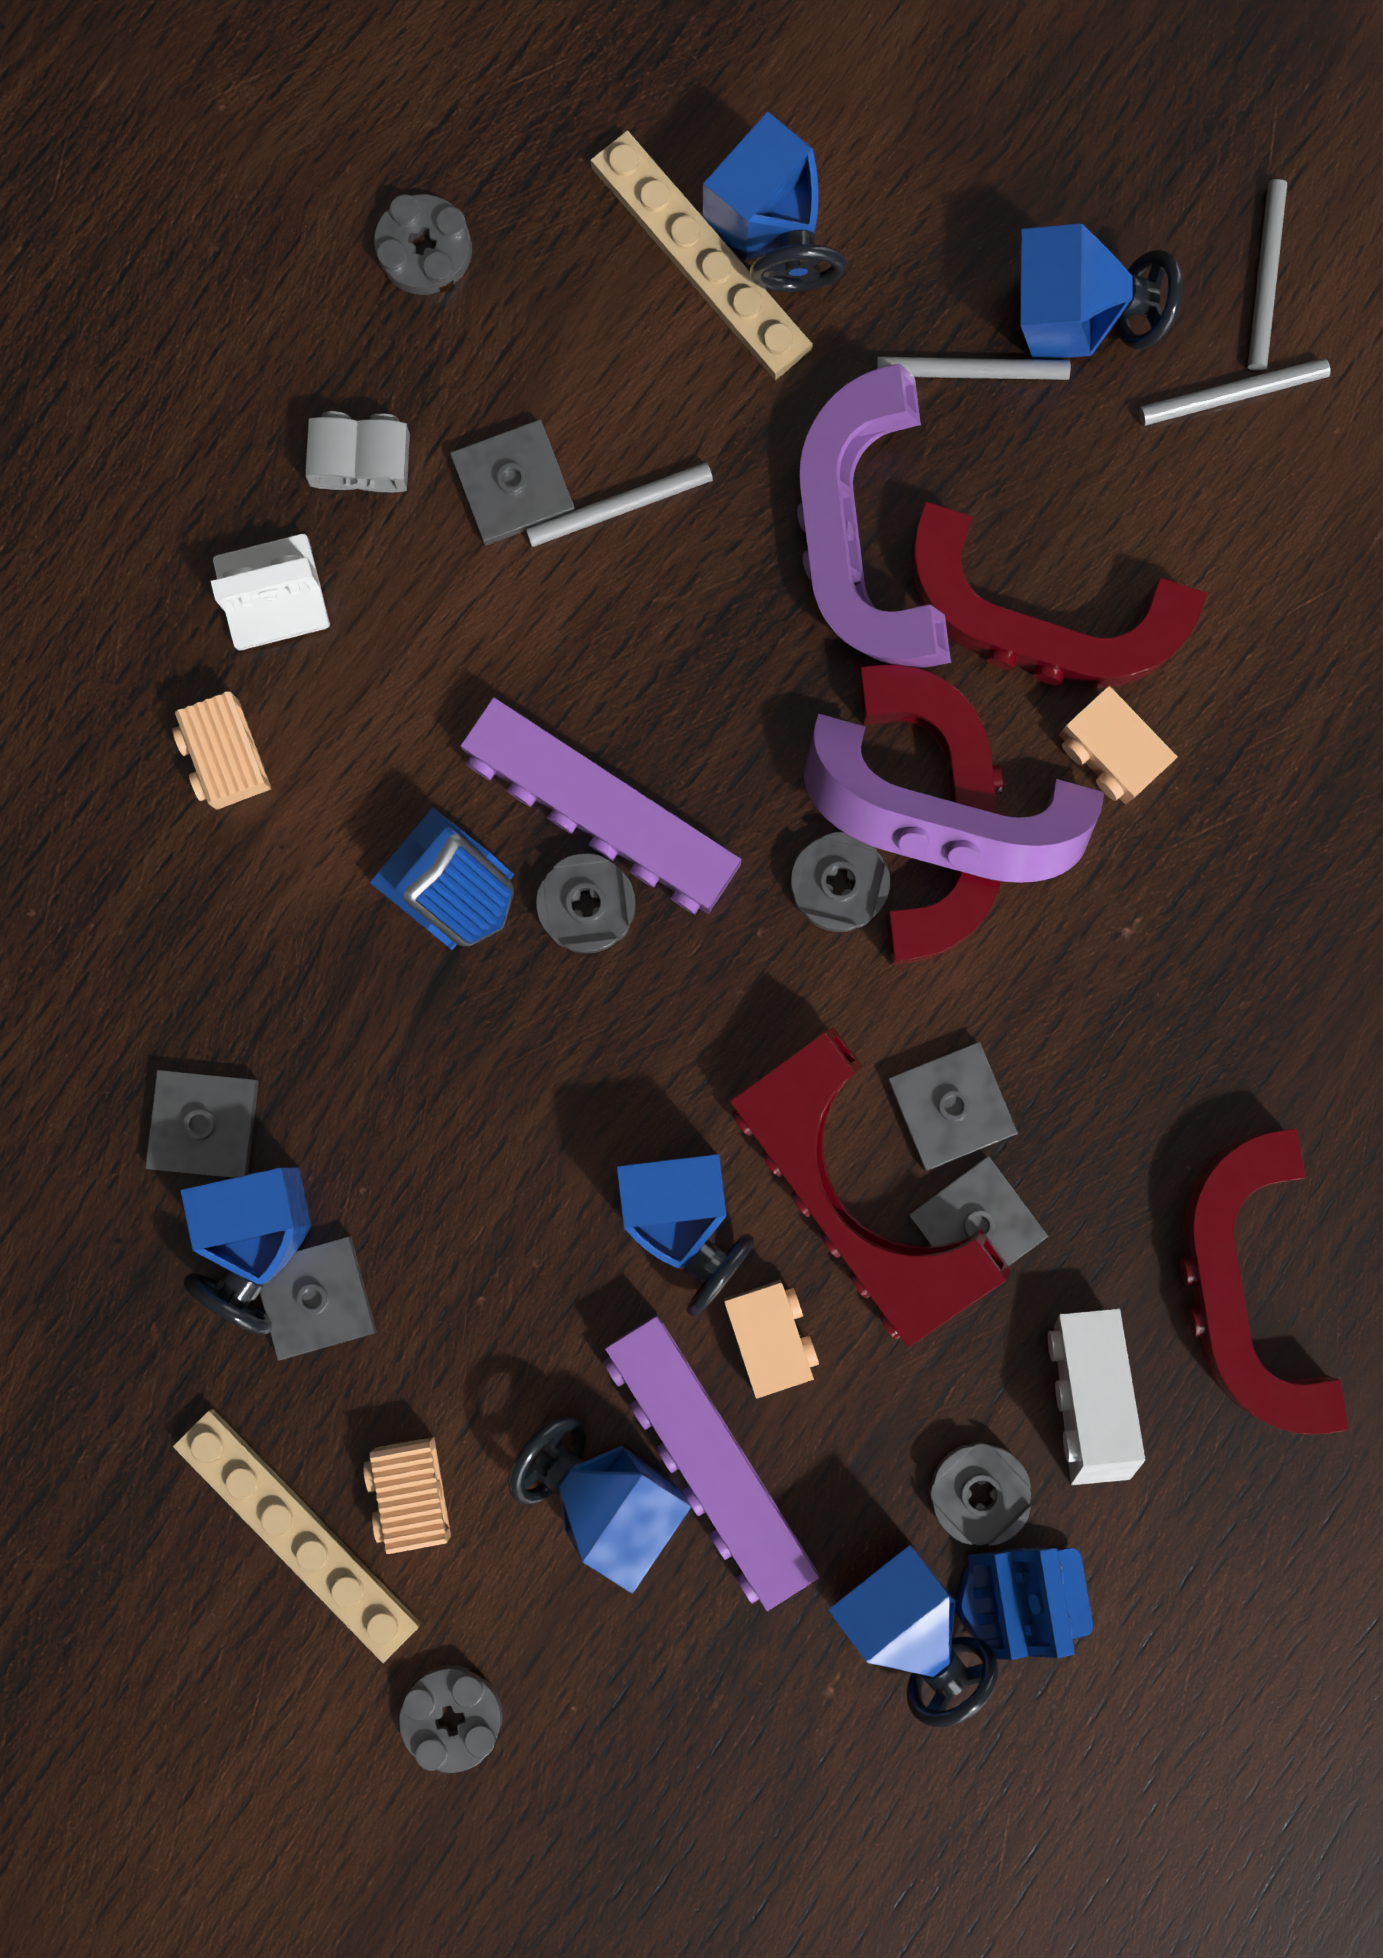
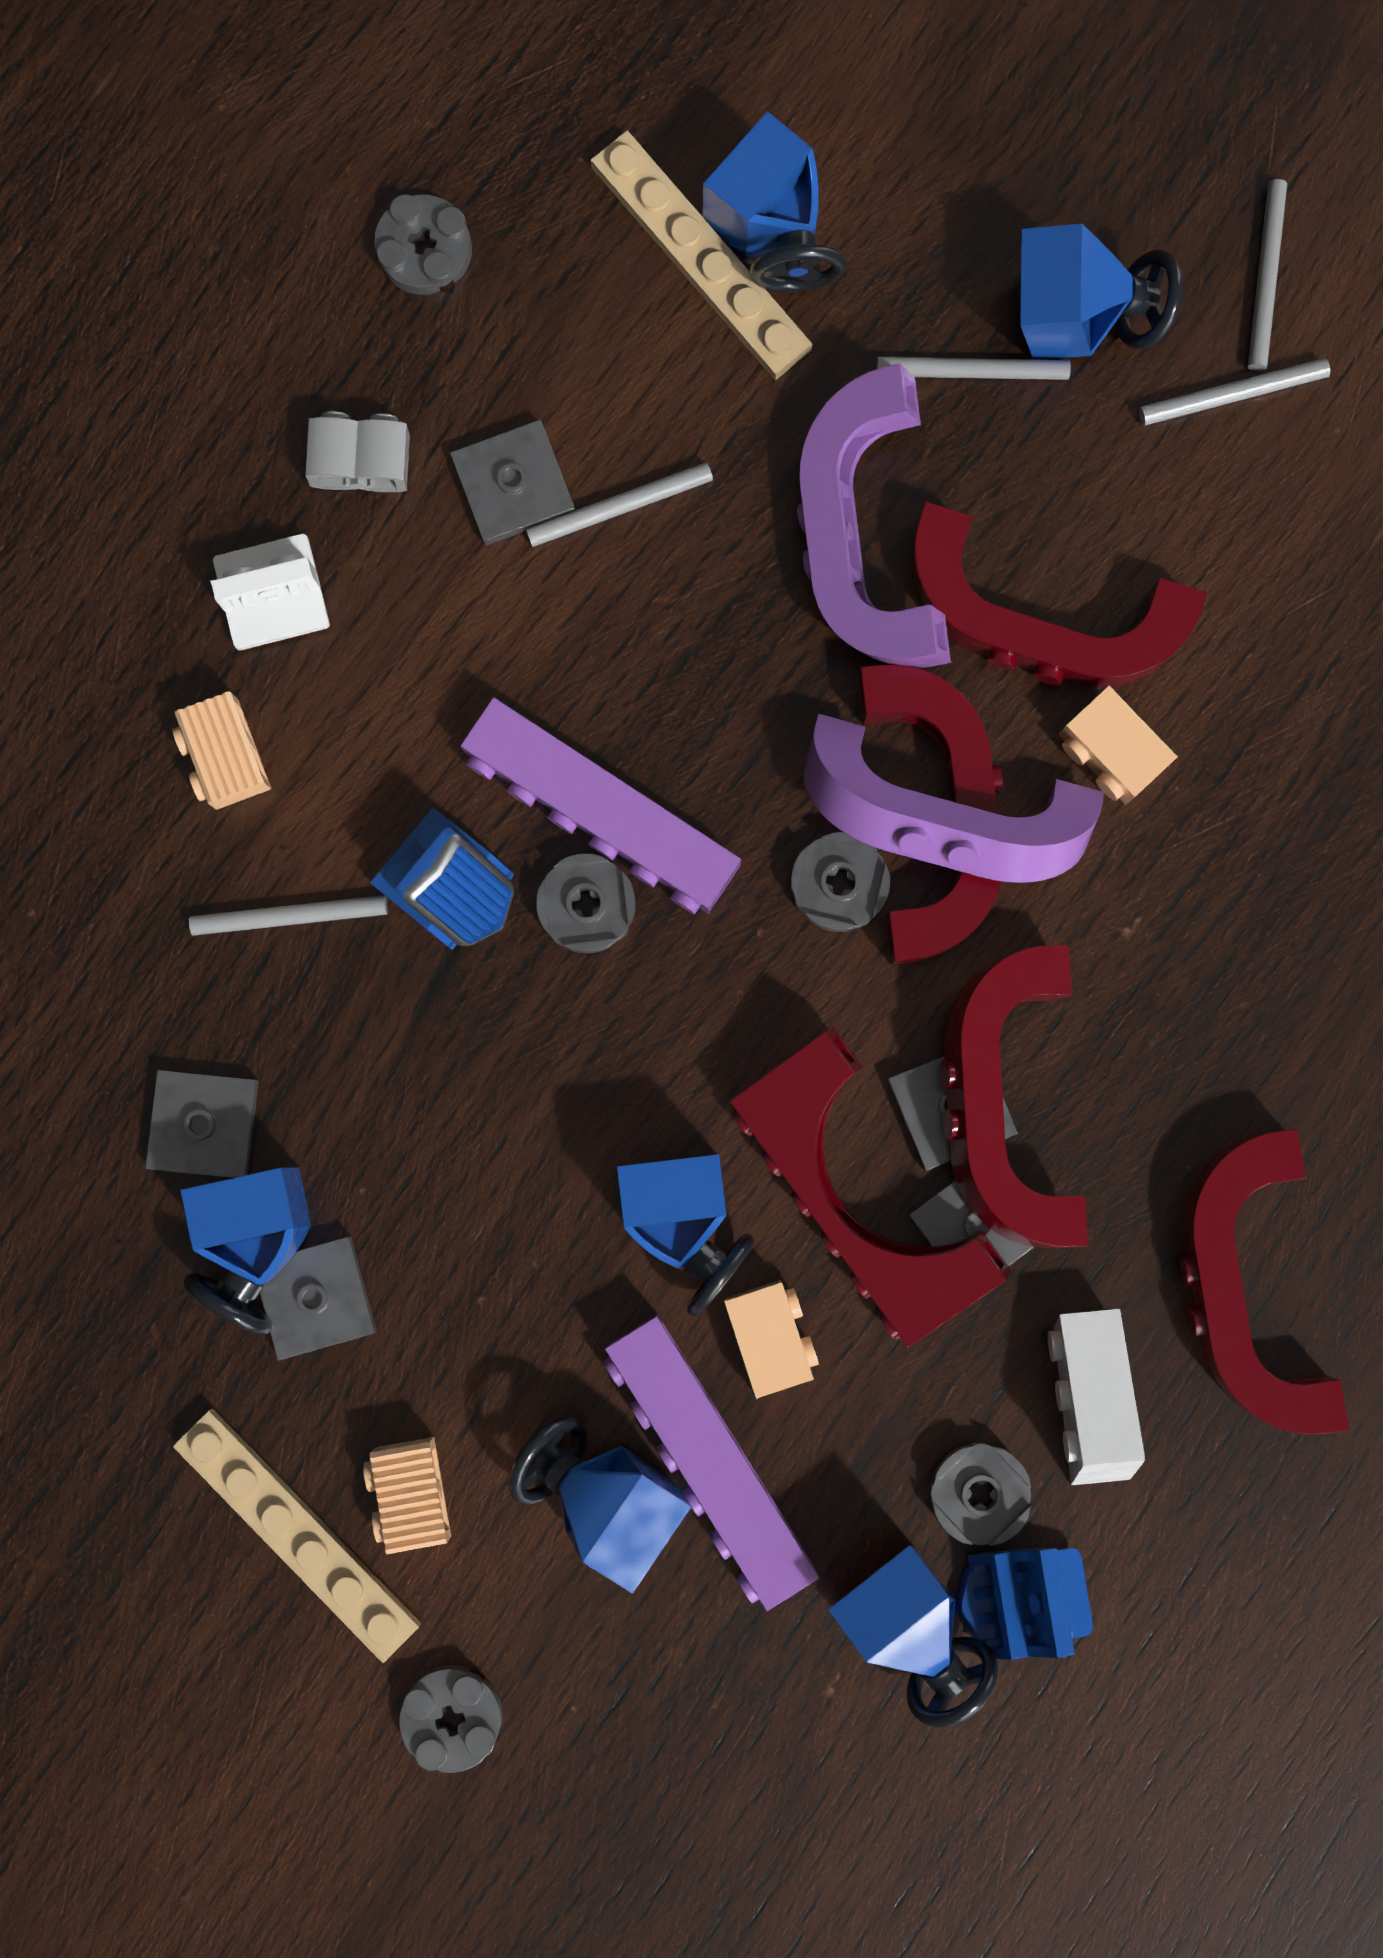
none -> light grey bar [189,895,388,936]
none -> dark red arch [940,945,1088,1248]

